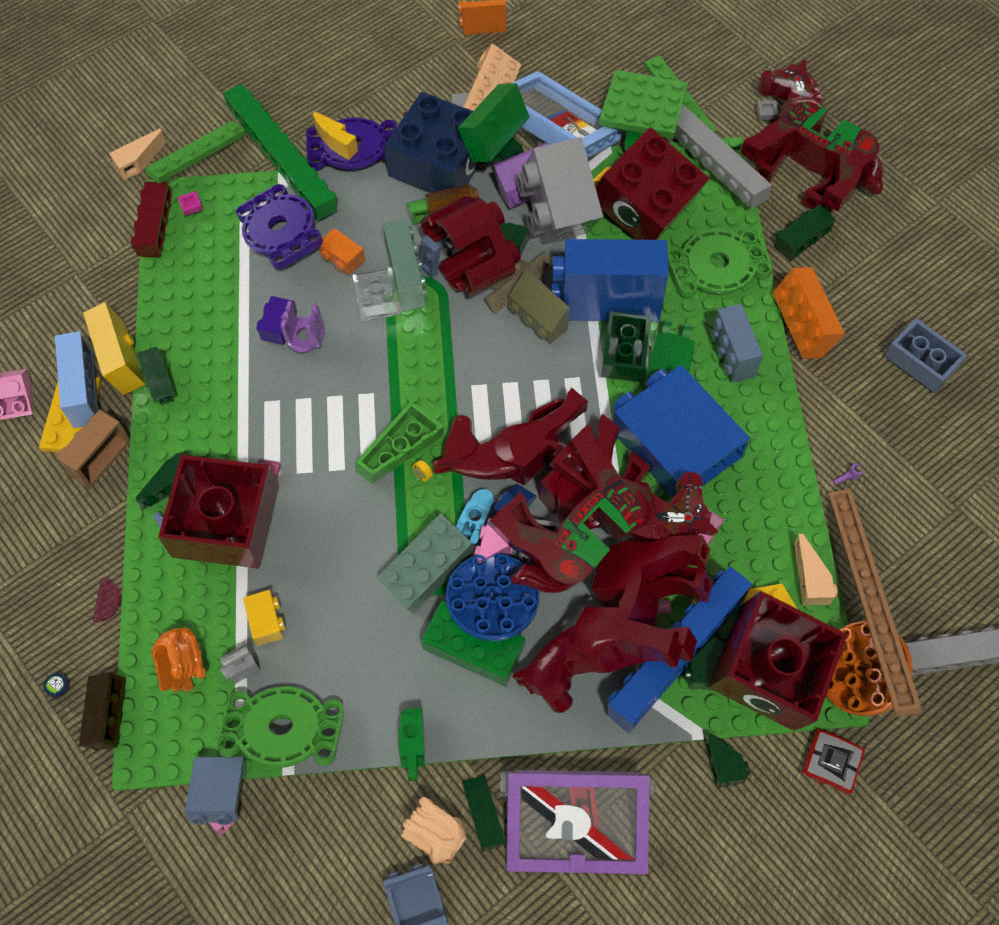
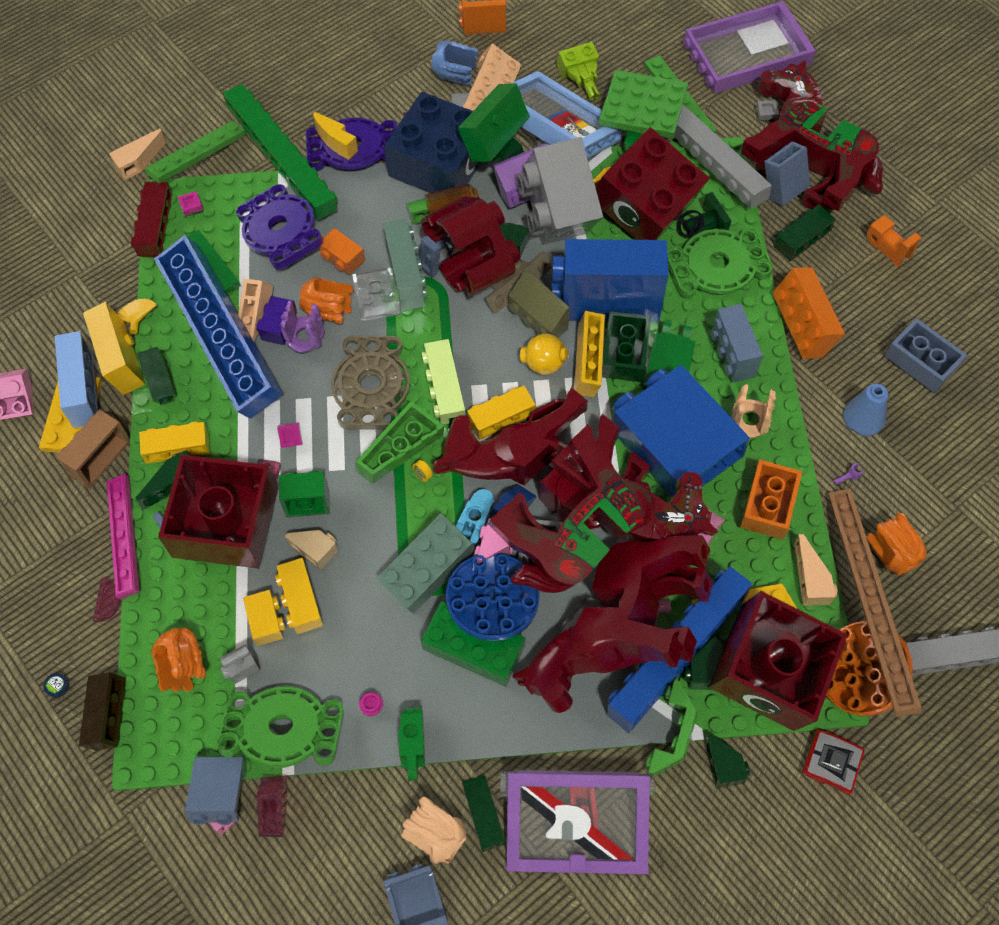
none -> dark pink tile [106,474,140,599]
none -> yellow hand [117,299,157,334]
none -> yellow brick [139,422,210,464]
none -> blue brick [154,235,283,419]
none -> green tile [188,230,241,294]
none -> light nougat slope [238,279,273,342]
none -> clear pink slope [256,778,287,837]
none -> yellow brick [275,558,323,634]
none -> dark pink plate [277,422,303,448]
none -> green brick [279,470,330,517]
none -> tan slope [285,530,338,571]
none -> orange piece [299,277,354,324]
none -> dark tan piece [331,336,410,430]
none -> dark pink plate [359,692,383,716]
none -> yellowish green brick [421,339,465,425]
none -> medium blue piece [431,40,478,86]
none -> yellow brick [467,385,536,440]
none -> yellow brick [520,333,568,375]
none -> lime brick [556,42,600,101]
none -> yellow brick [574,311,605,398]
none -> bright green slope [646,680,698,777]
none -> dark green piece [678,192,732,238]
none -> window [683,1,816,94]
none -> light nougat piece [731,384,776,438]
none -> orange brick [740,459,803,540]
none -> sand blue brick [765,142,810,206]
none -> medium blue cone [843,384,888,436]
none -> orange piece [866,512,927,576]
none -> orange piece [867,215,922,268]

